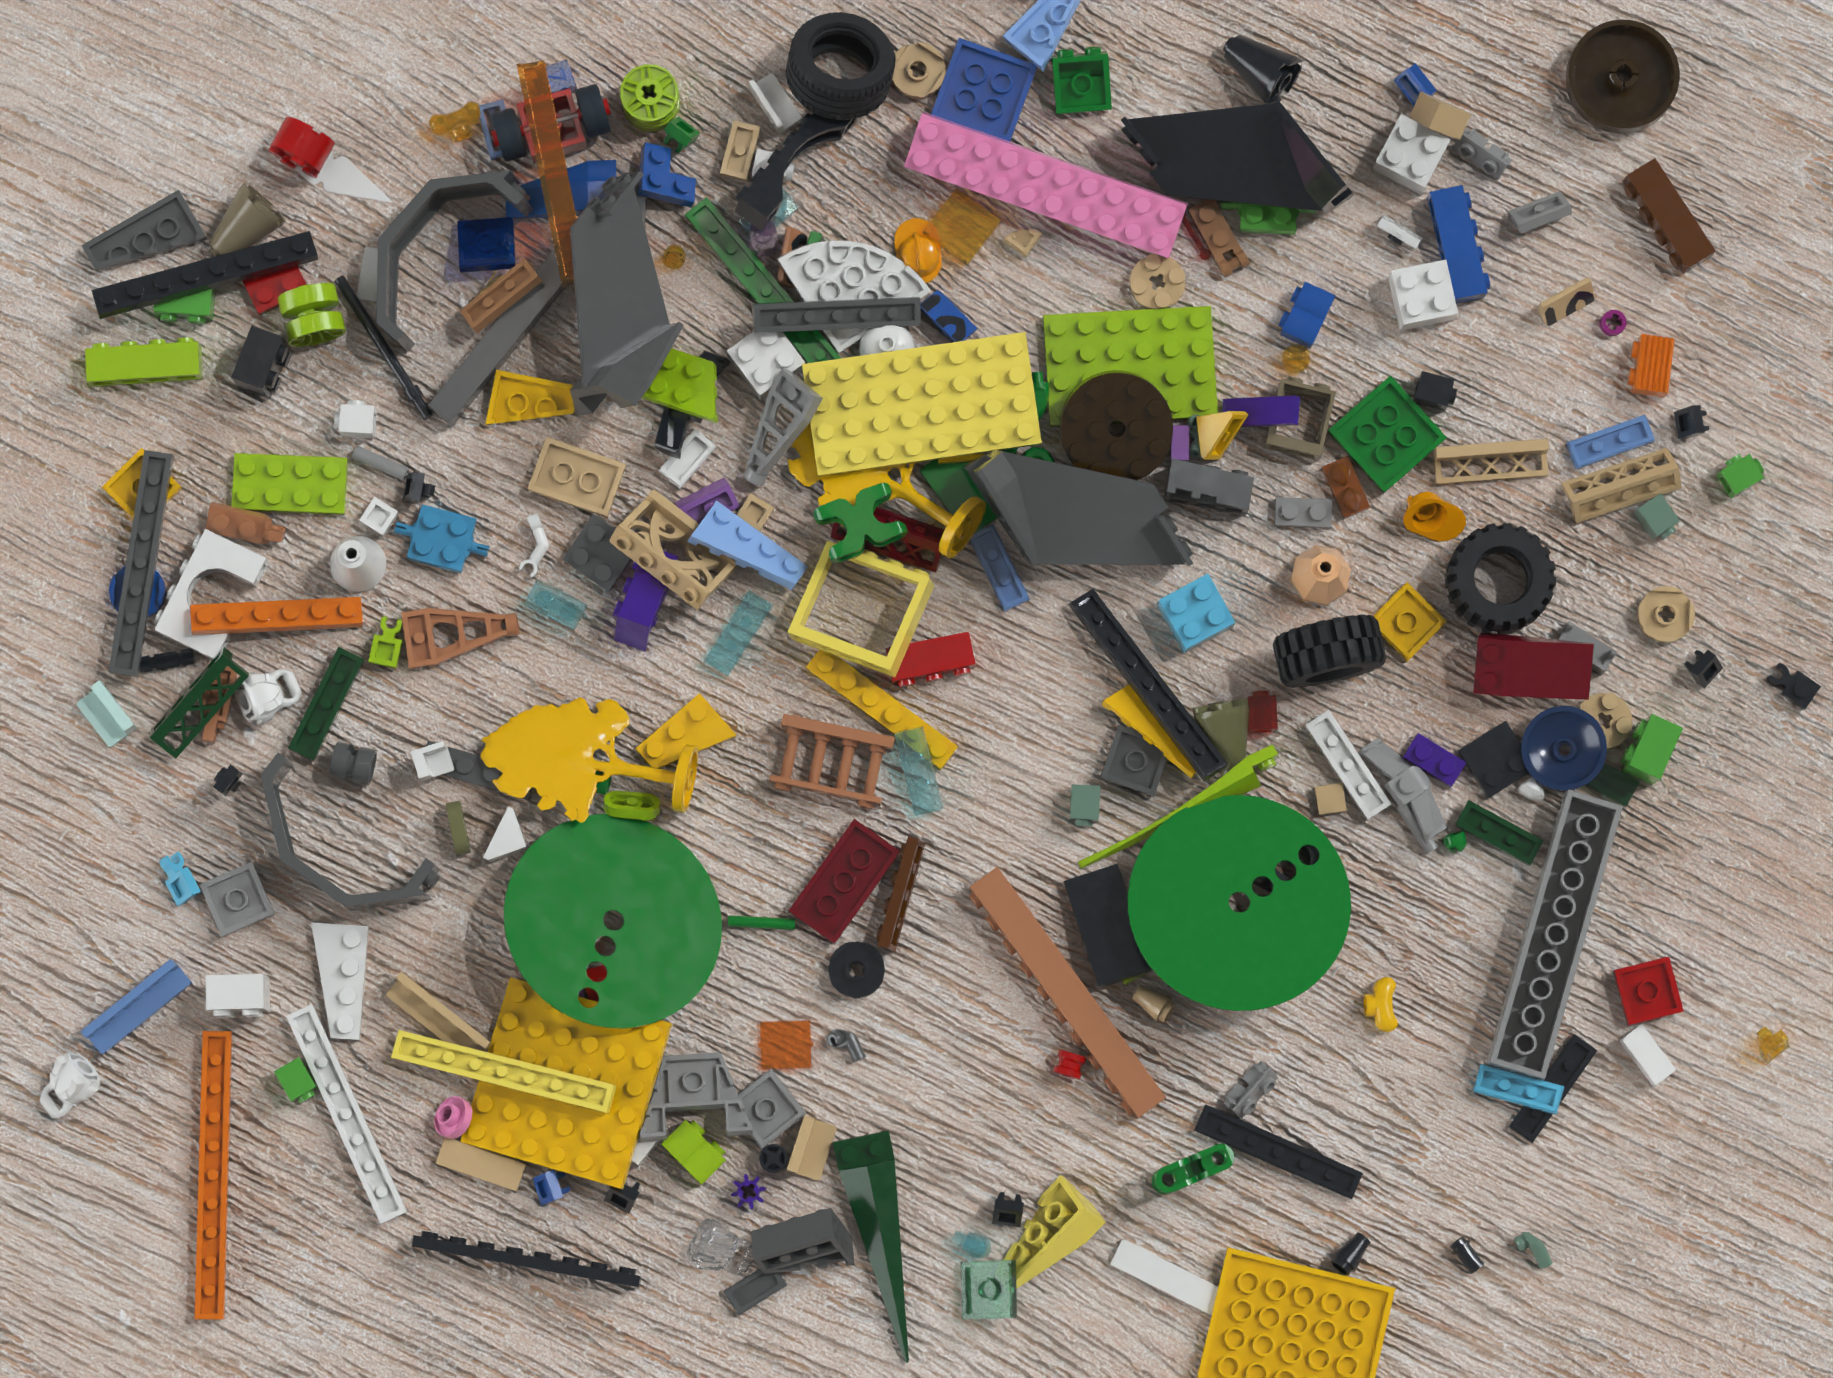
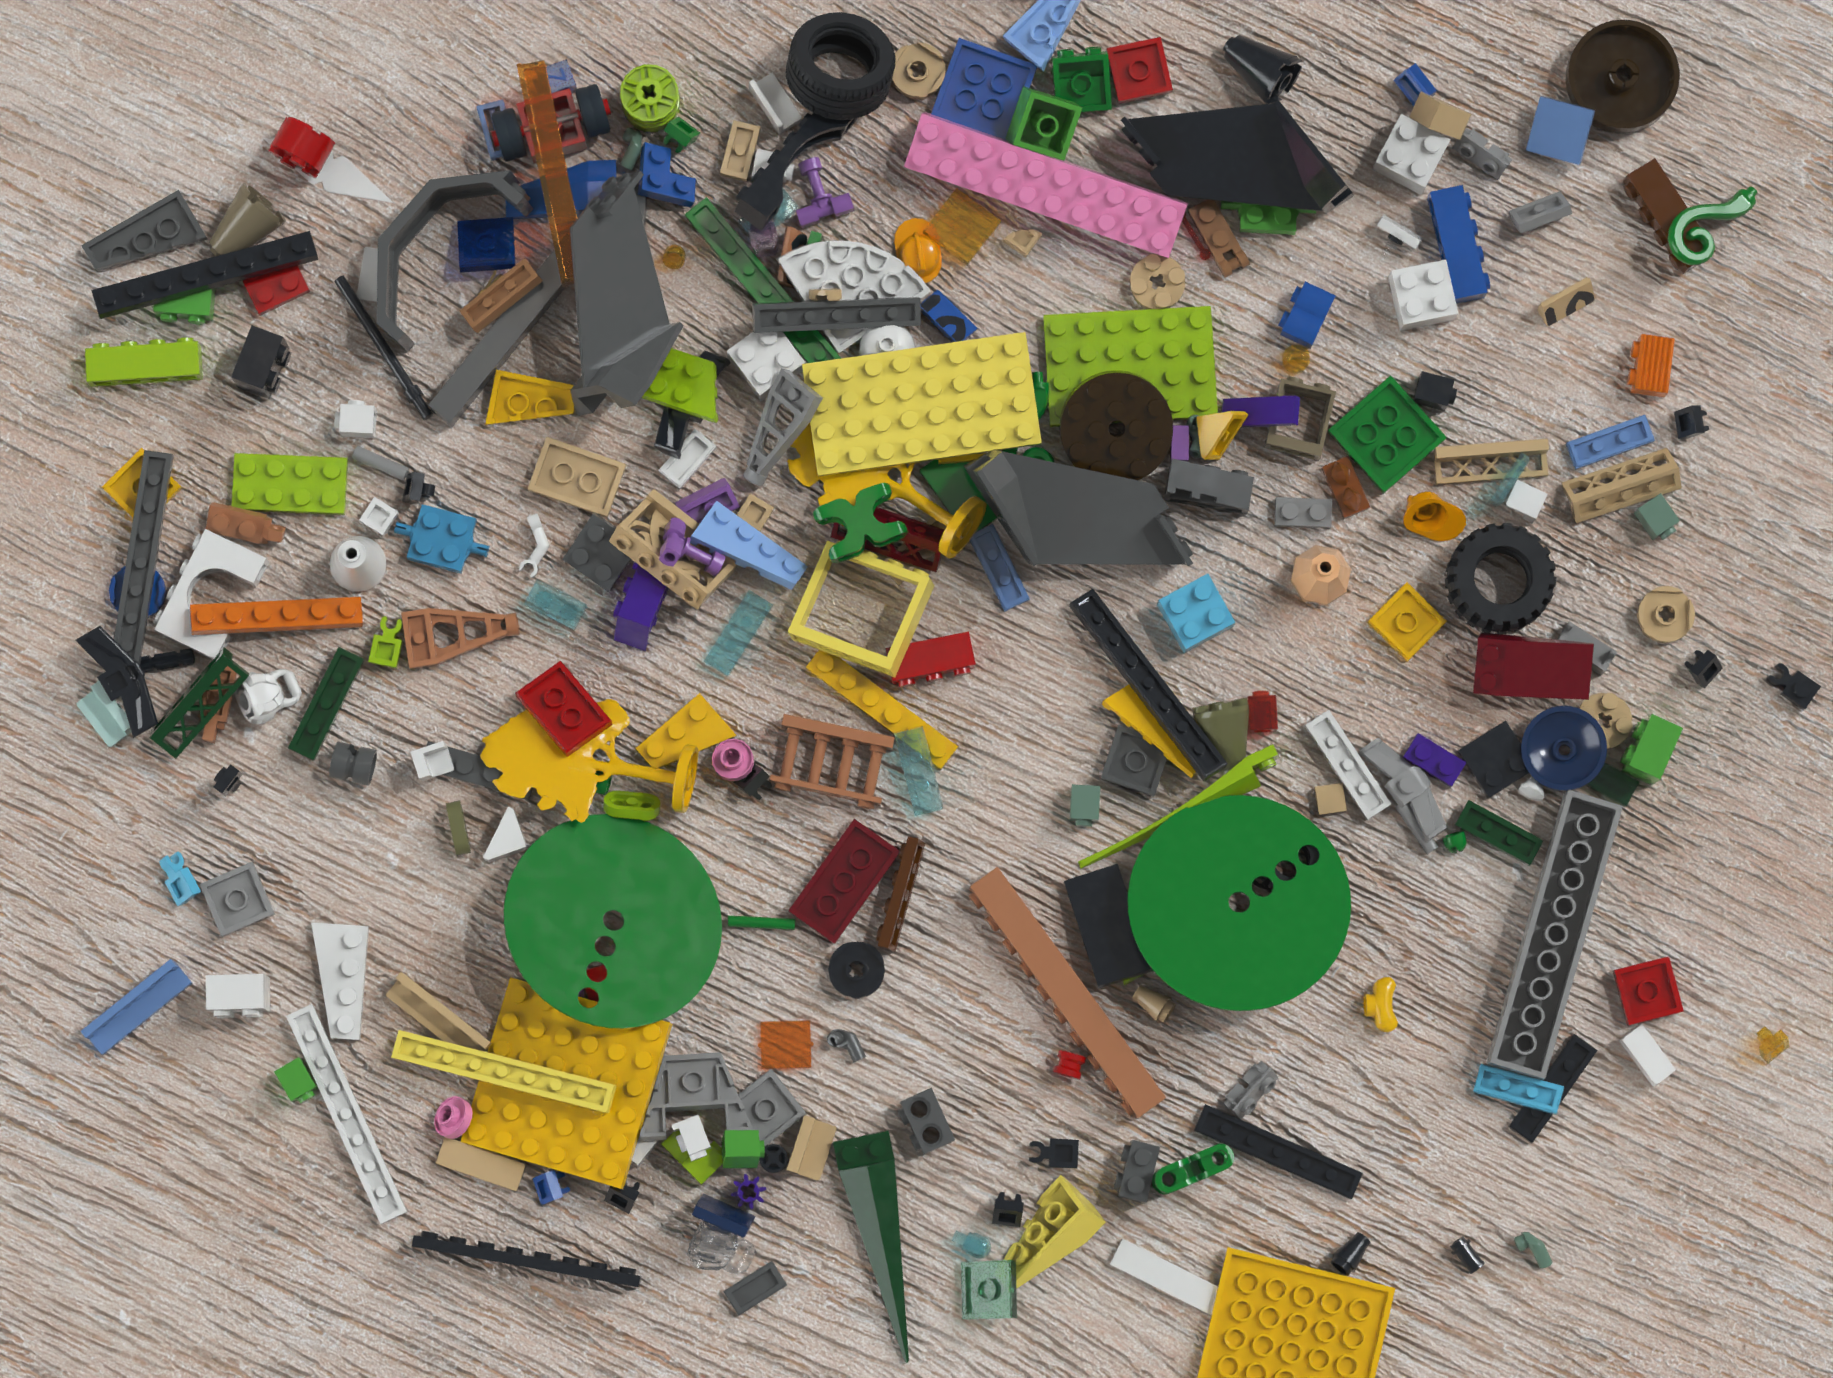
white piece [40,1052,101,1118] -> none
orange plate [194,1031,232,1320] -> none
dark grey panel [261,753,440,911] -> none
lime wheel [277,283,346,347] -> none
clear yellow piece [429,101,481,142] -> none
dark grey wedge [751,1208,855,1274] -> none
black tyre [1273,614,1386,688] -> none
magenta bush [1599,310,1627,336] -> none
bright green brick [1716,454,1764,499] -> none
none -> black plate [75,626,158,738]
none -> red tile [515,661,612,757]
none -> sand green arm [620,128,642,170]
none -> medium lavender bar [659,518,725,576]
none -> white brick [672,1115,711,1161]
none -> dark blue tile [692,1193,756,1238]
none -> bright pink plate [712,739,754,781]
none -> bright green brick [721,1130,765,1168]
none -> pearl dark grey tile [733,763,772,800]
none -> medium lavender bar [796,157,855,229]
none -> tan tile [809,288,842,301]
none -> dark grey brick [897,1087,955,1155]
none -> bright green brick [1005,86,1082,161]
none -> black plate [1029,1138,1079,1169]
none -> red plate [1106,37,1173,104]
none -> dark grey brick [1113,1140,1160,1204]
none -> clear light blue tile [1488,452,1530,507]
none -> white panel [1506,480,1548,523]
none -> medium blue tile [1526,96,1595,165]
none -> green plant [1668,186,1757,265]

